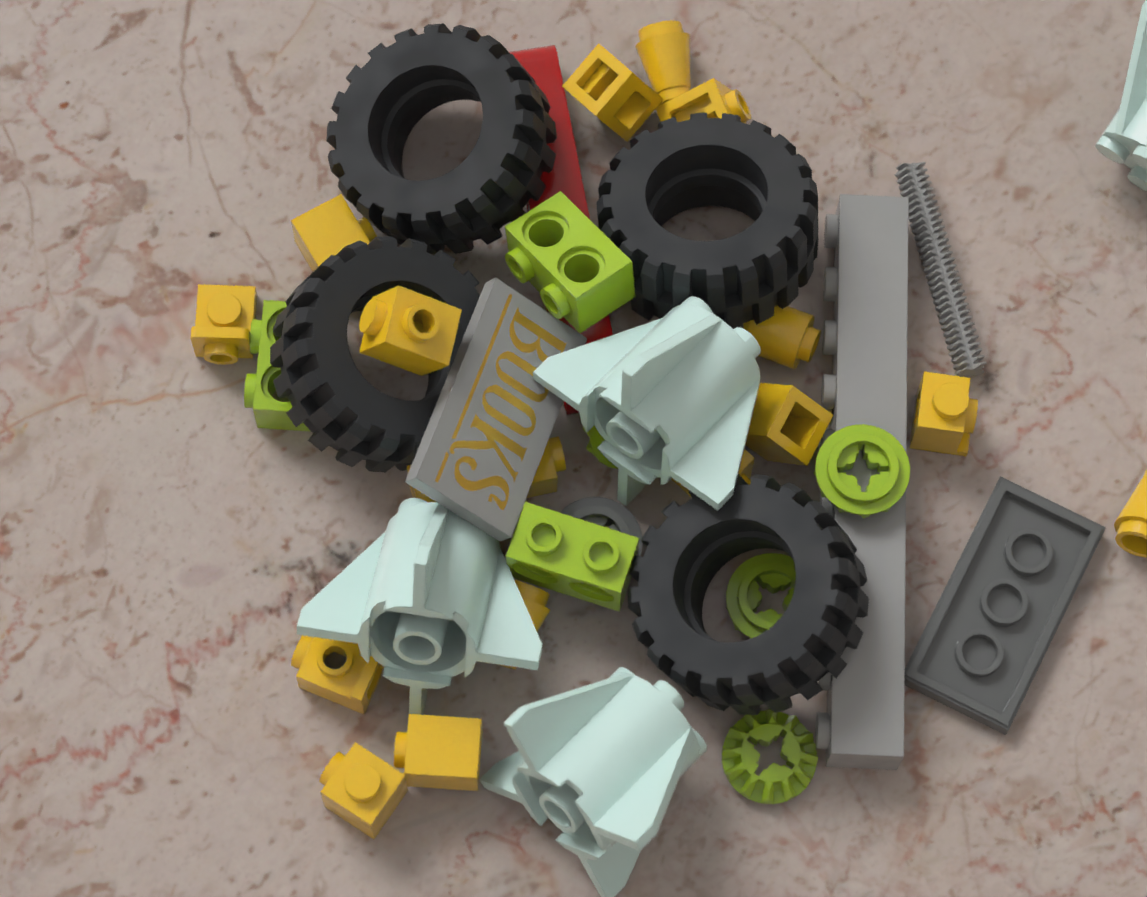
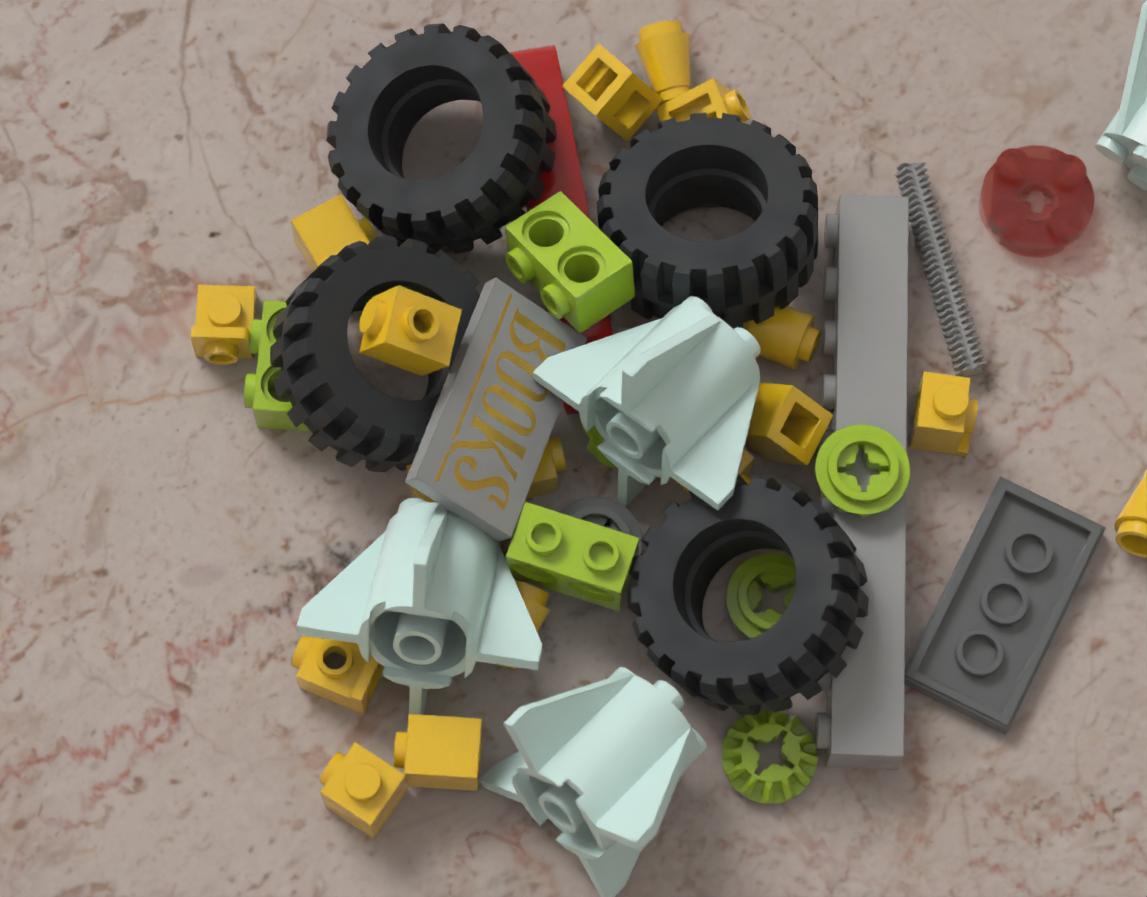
none -> clear red plate [979,145,1094,258]

